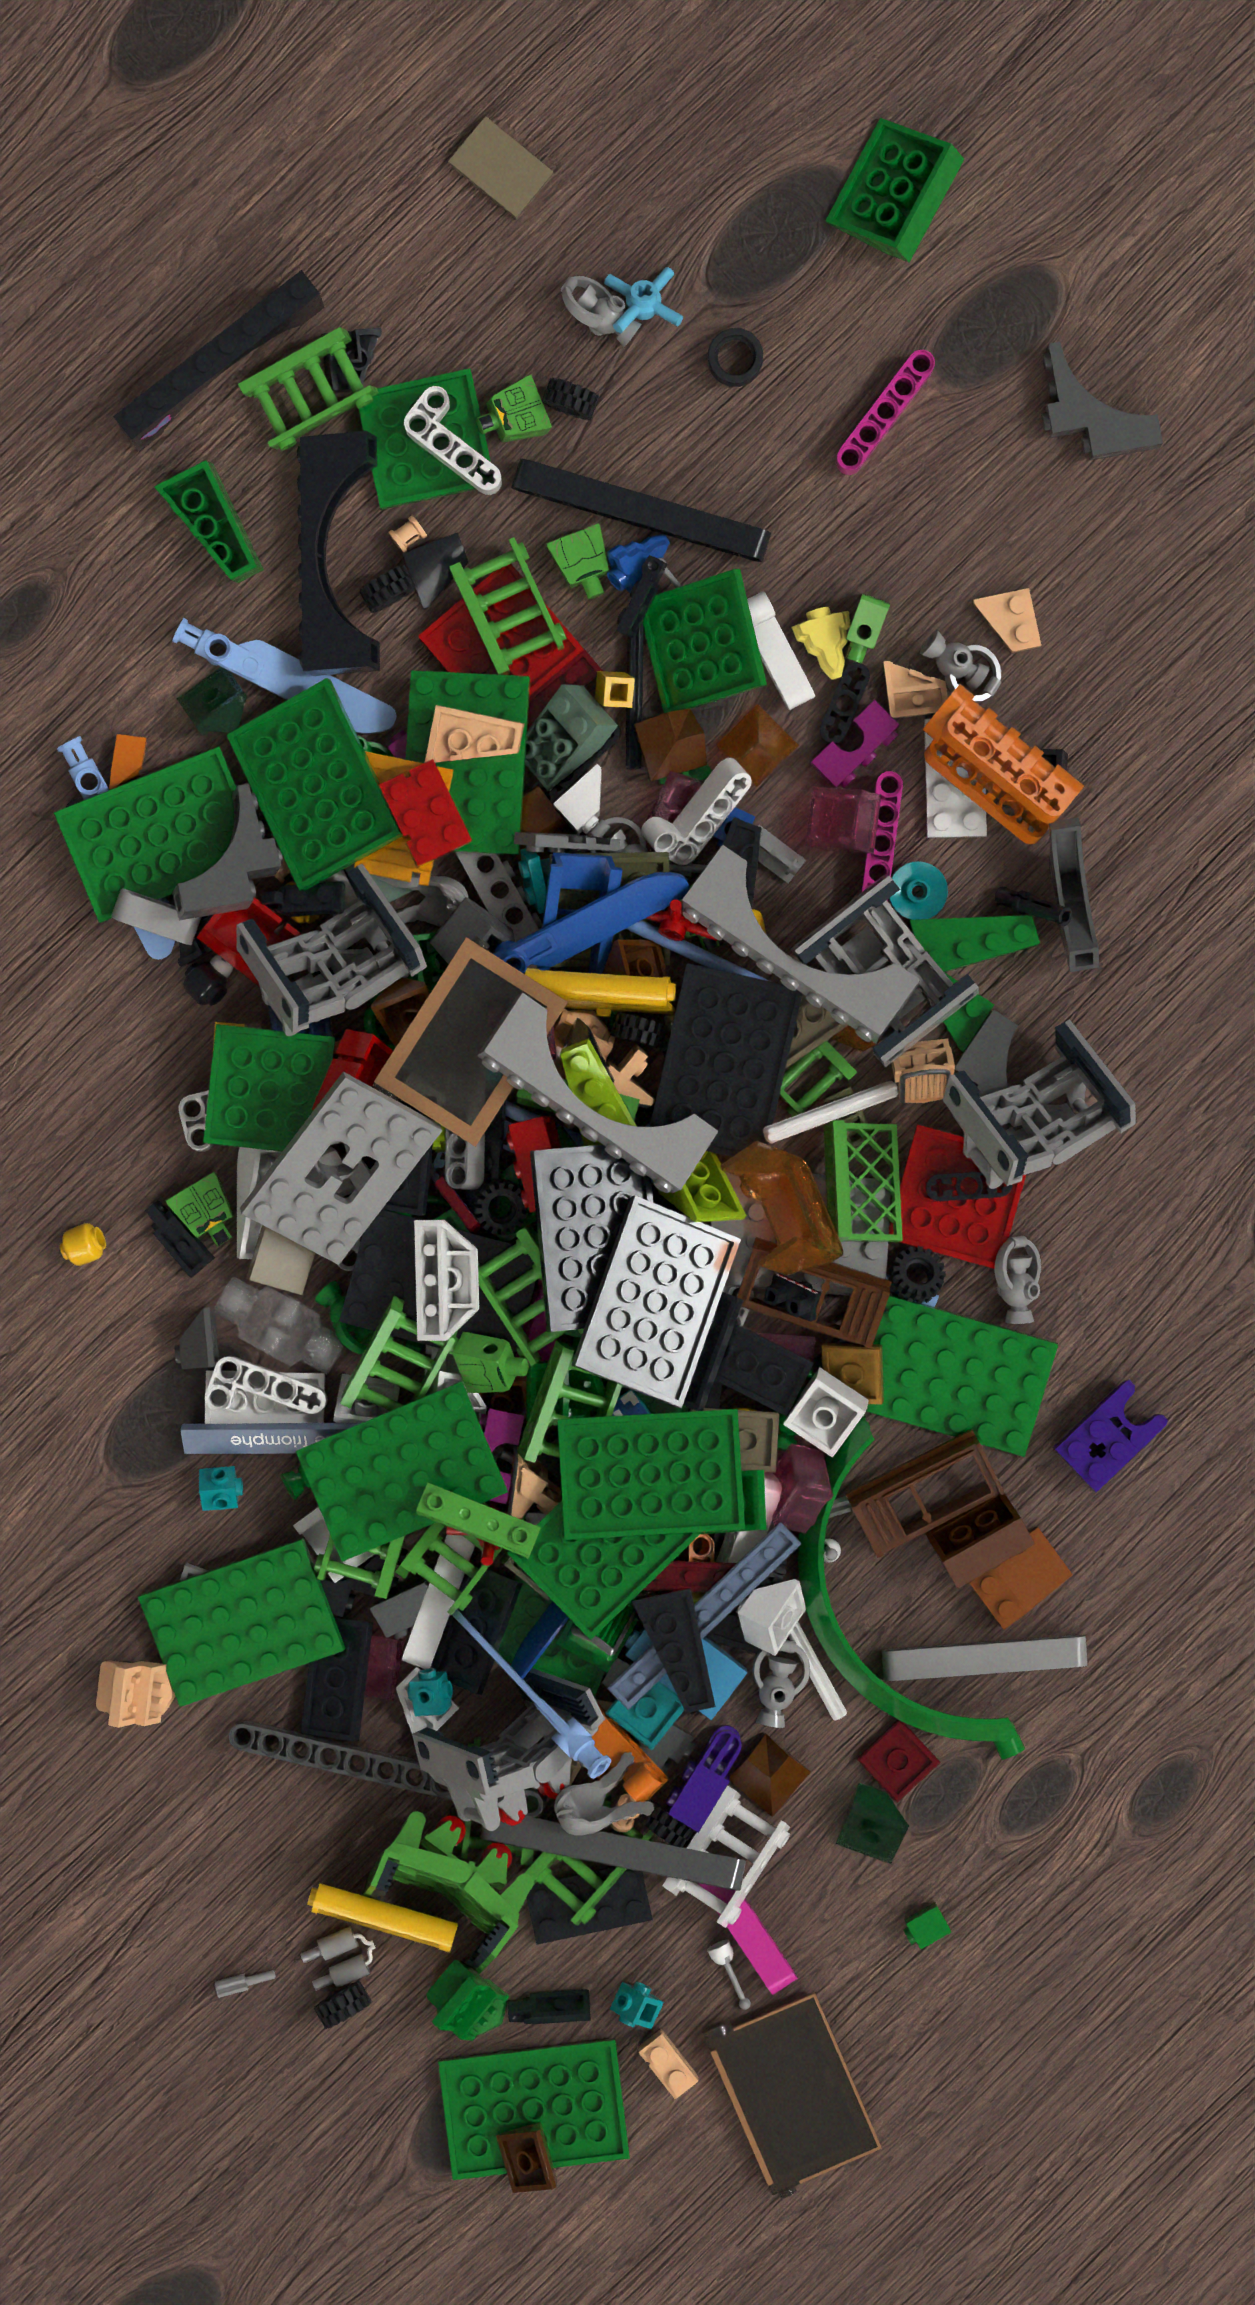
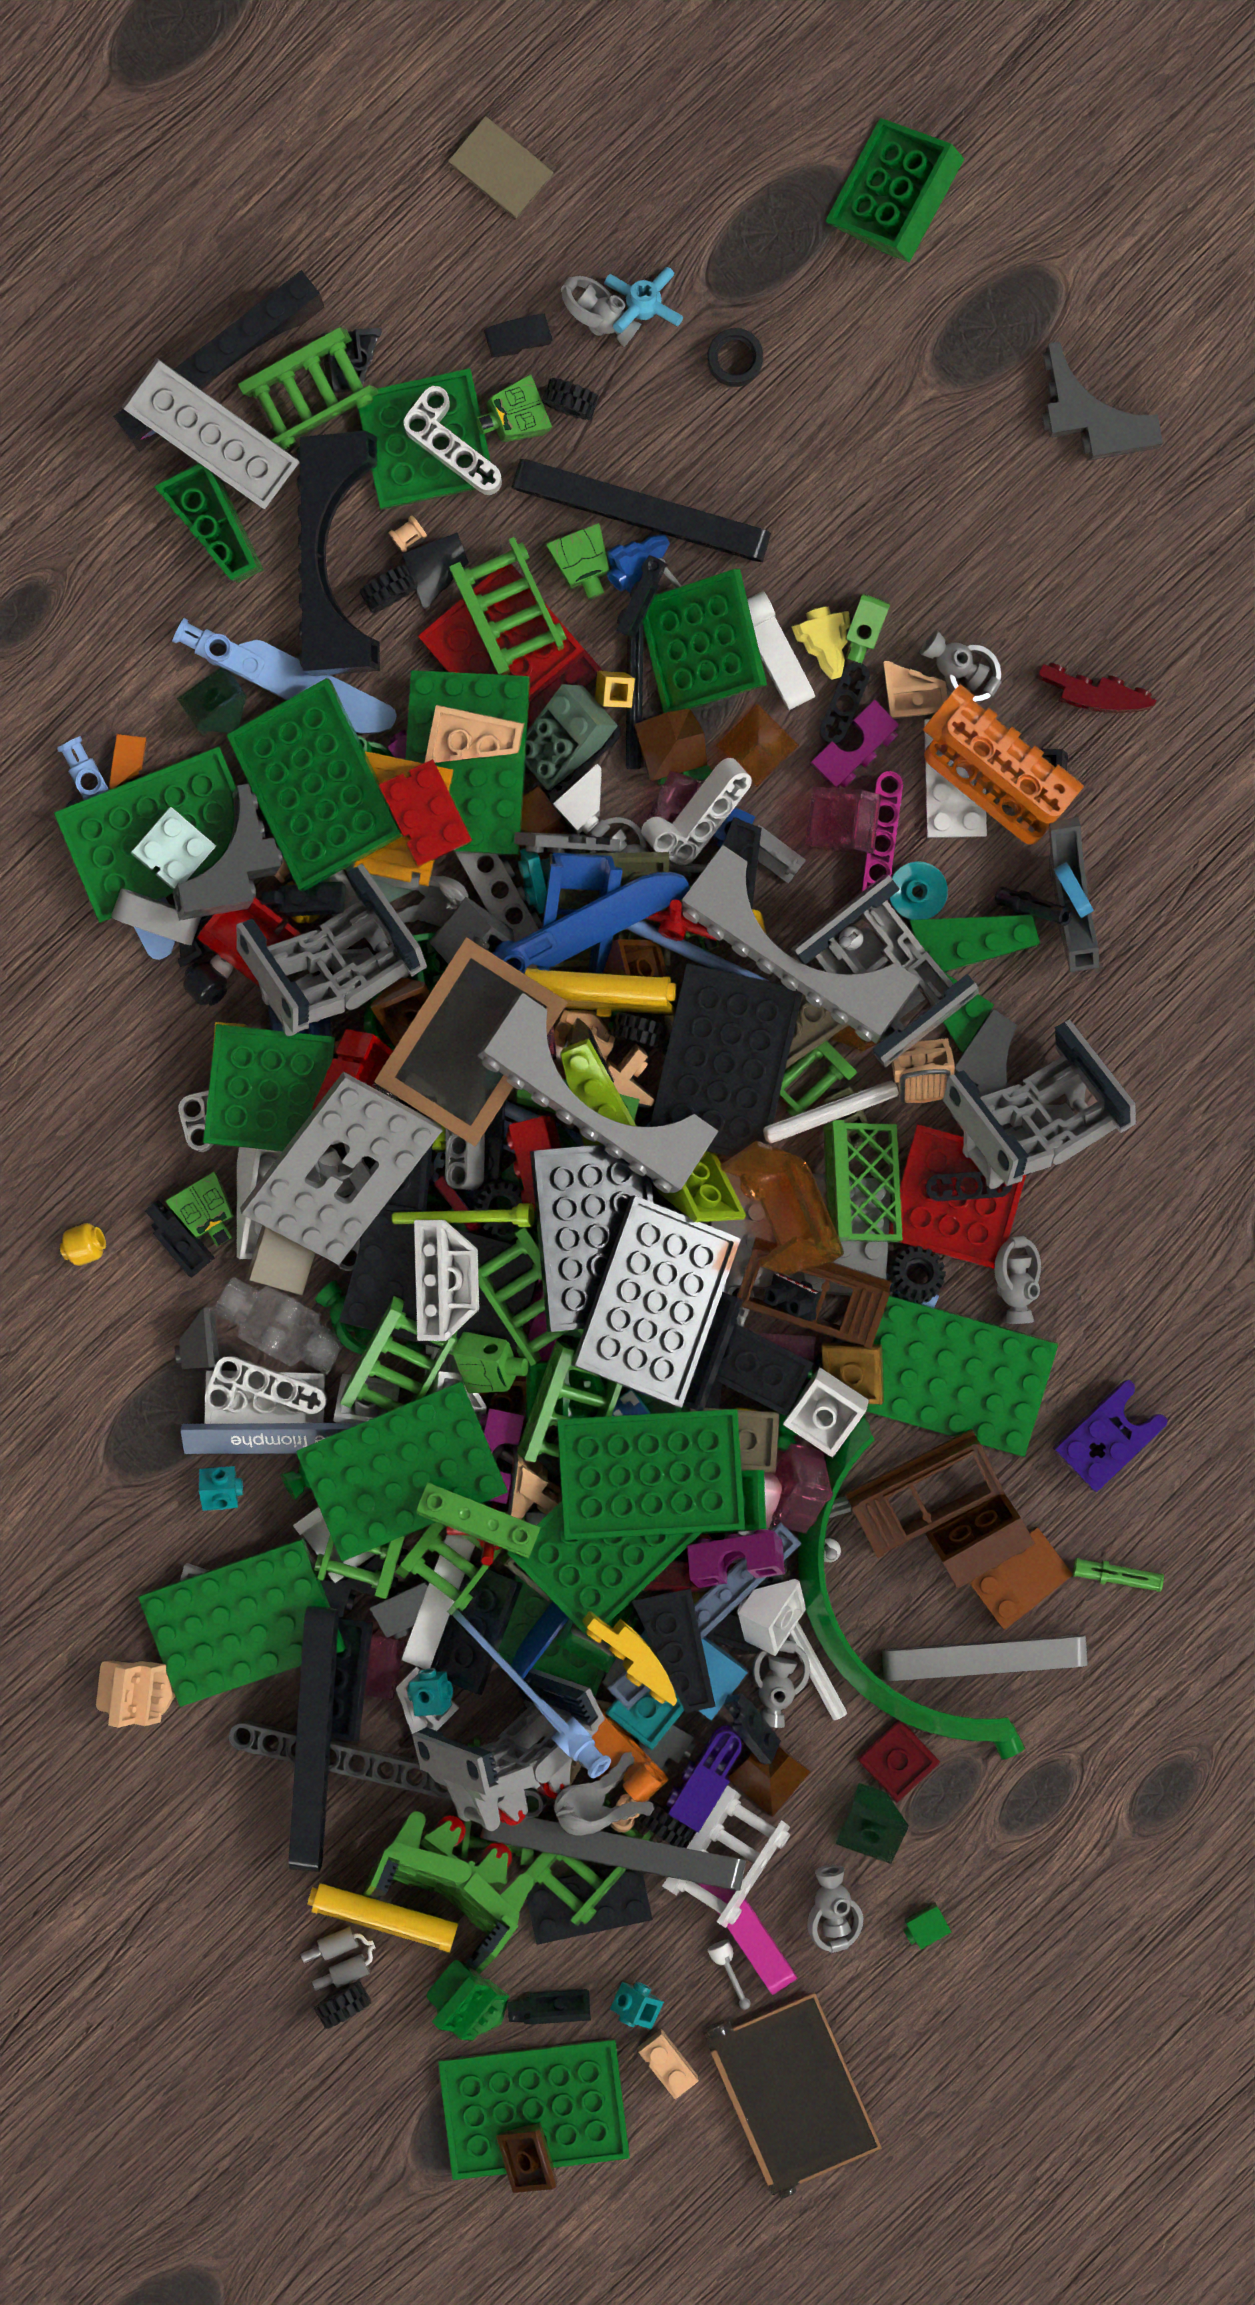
light grey axle [215,1970,276,1998] -> none
dark pink beam [836,350,935,475] -> none
light nougat wing [973,588,1041,653] -> none
none -> light grey plate [121,358,299,509]
none -> light aqua piece [131,807,216,890]
none -> black beam [288,1606,339,1872]
none -> lime piece [392,1203,535,1227]
none -> black slope [484,313,553,358]
none -> yellow slope [582,1611,677,1706]
none -> magenta arch [687,1529,785,1588]
none -> black hinge [723,1693,781,1765]
none -> light grey piece [807,1865,863,1953]
none -> white hinge [839,926,864,950]
none -> dark red slope [1036,662,1157,713]
none -> dark azure beam [1053,862,1094,918]
none -> bright green pin [1072,1558,1164,1592]

